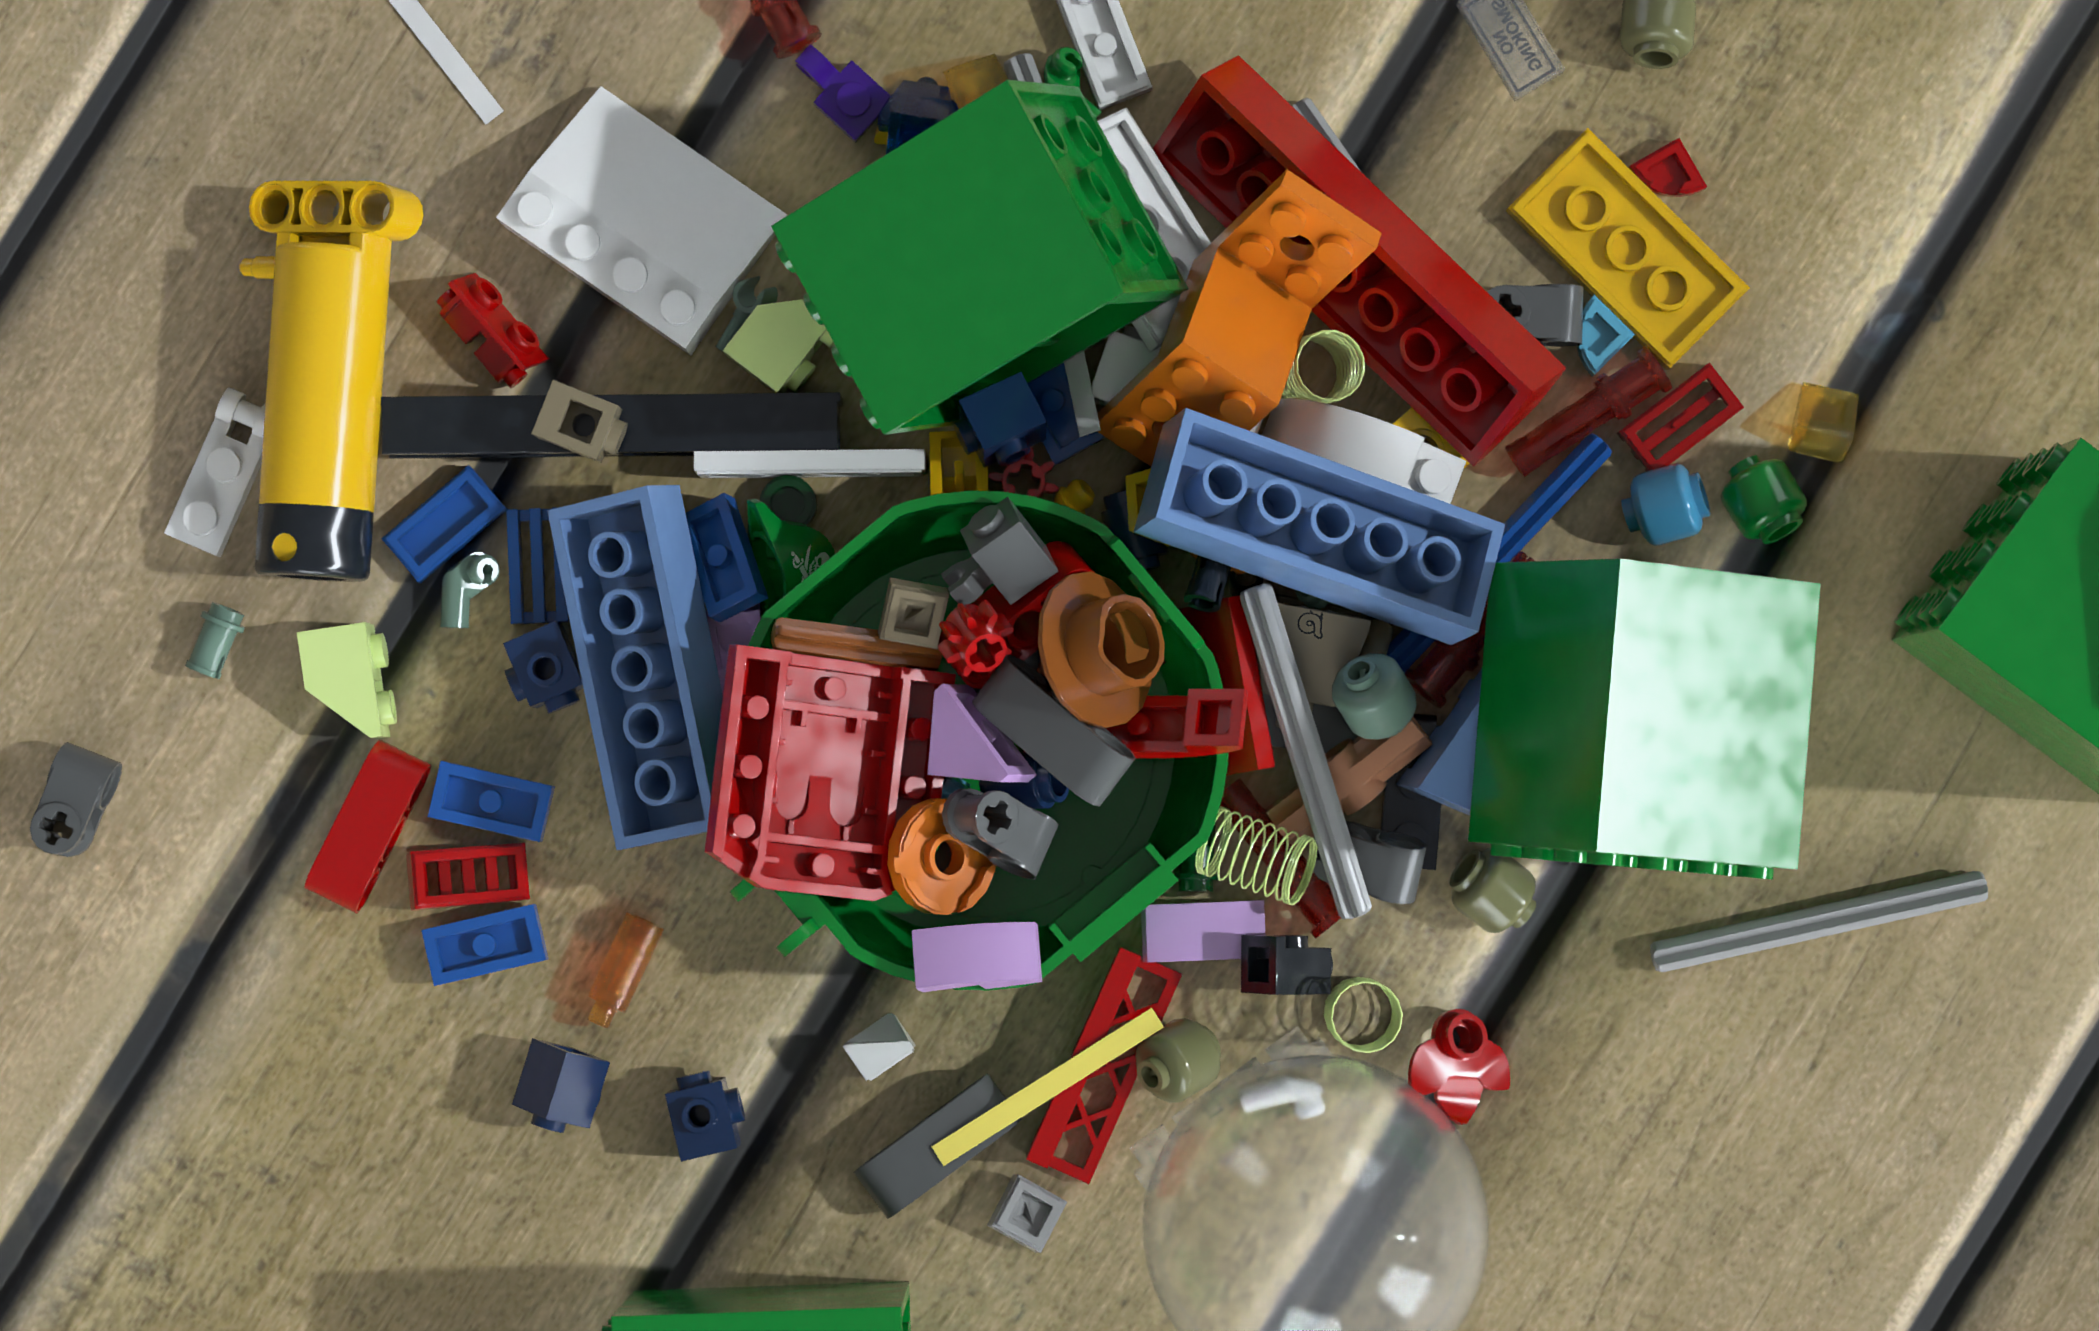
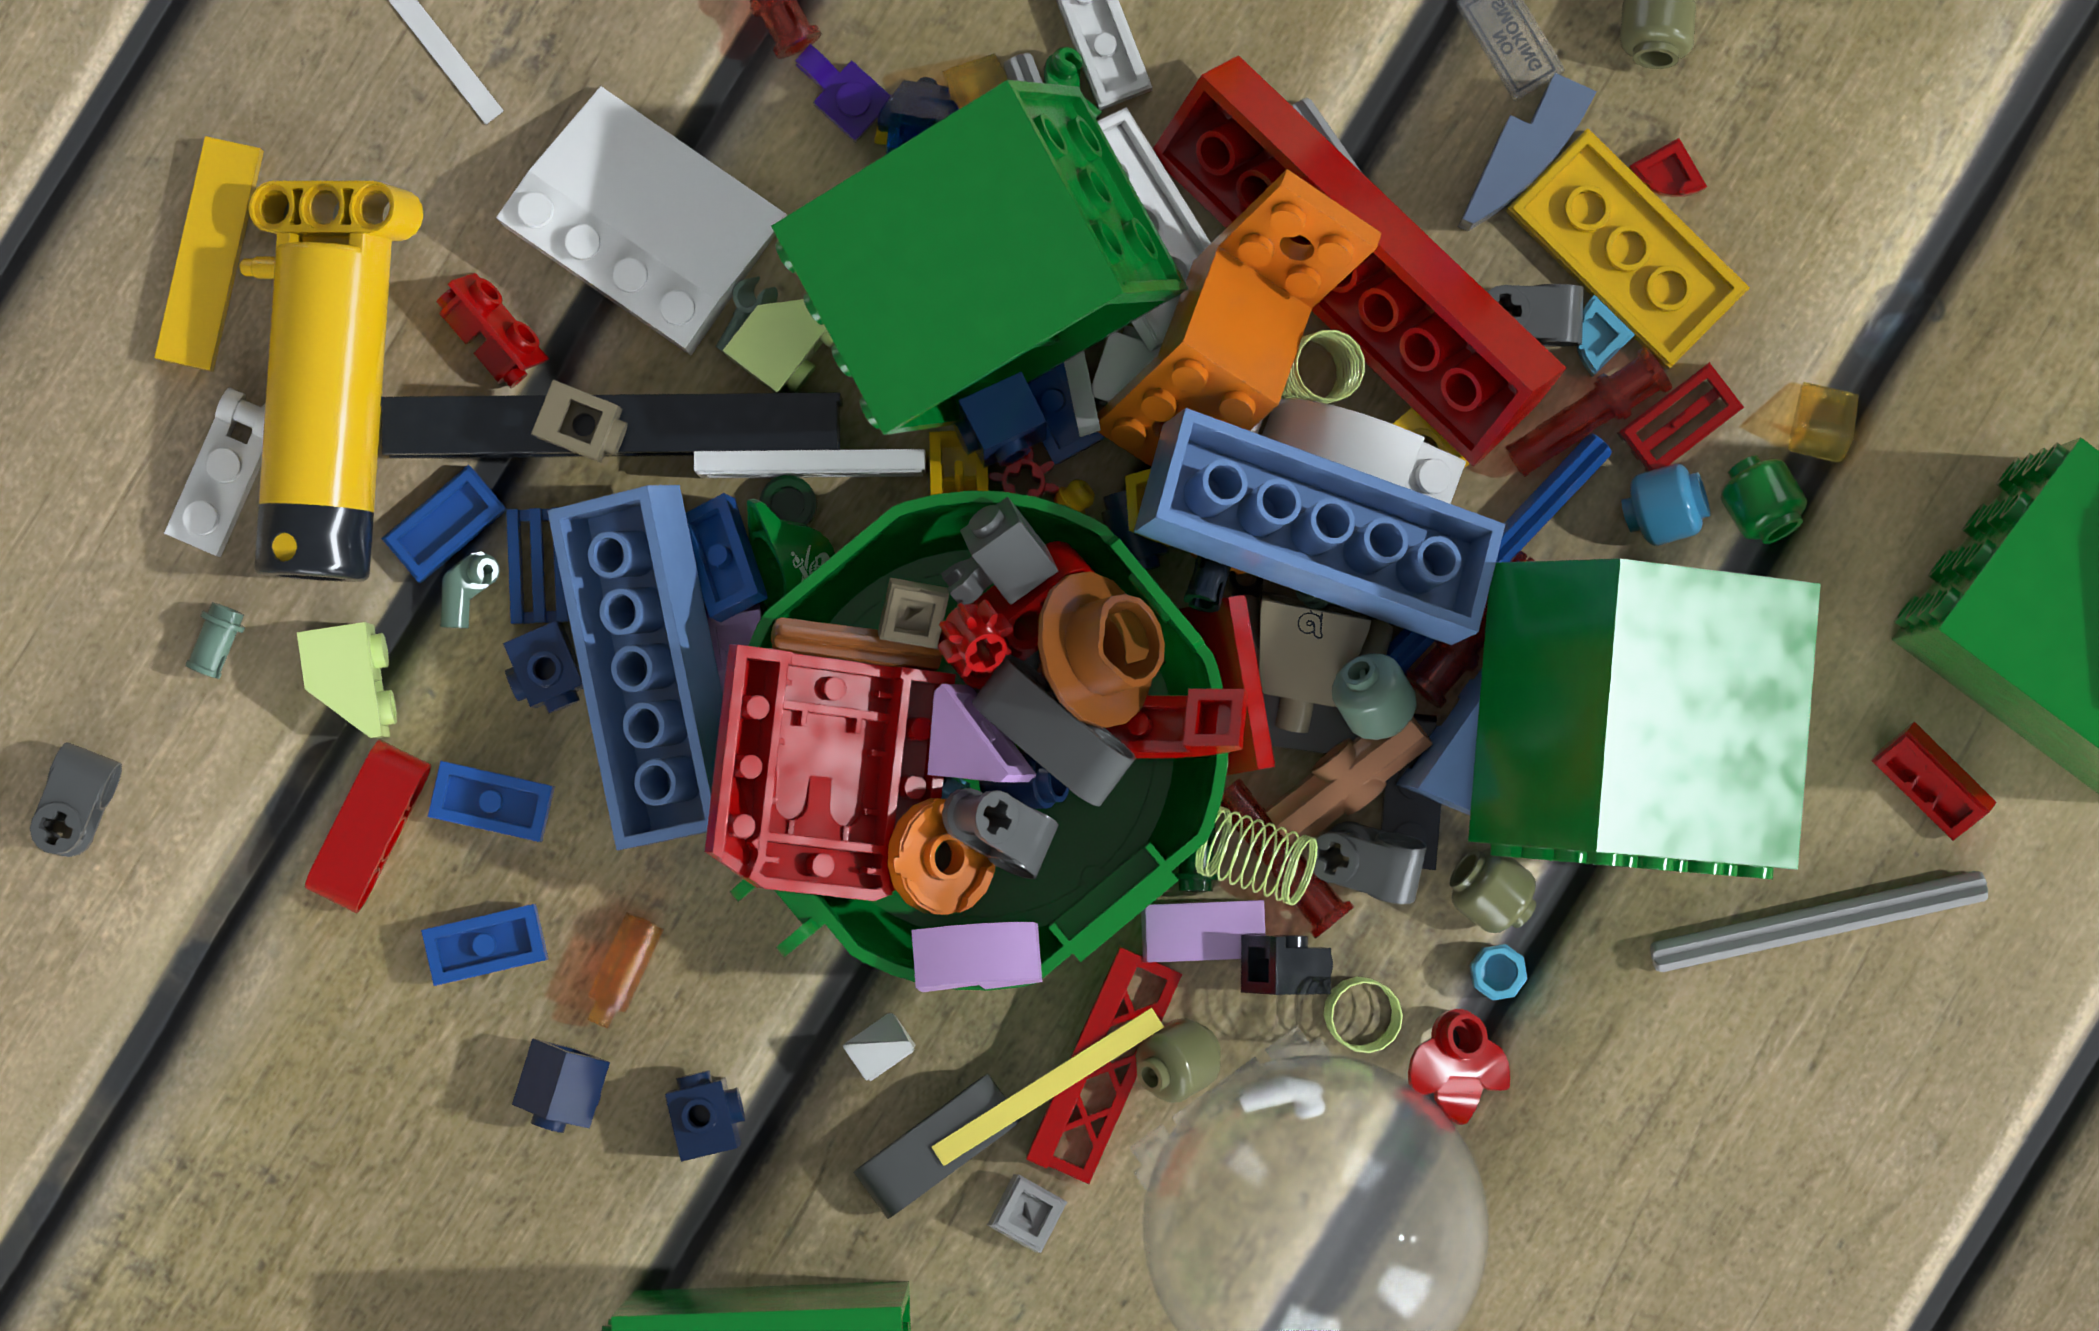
red slope [406,842,530,911] -> none
light grey axle [1240,584,1372,919] -> none
none -> yellow tile [154,136,264,372]
none -> sand blue slope [1458,73,1597,231]
none -> medium azure tile [1469,944,1527,1000]
none -> red plate [1871,721,1997,841]

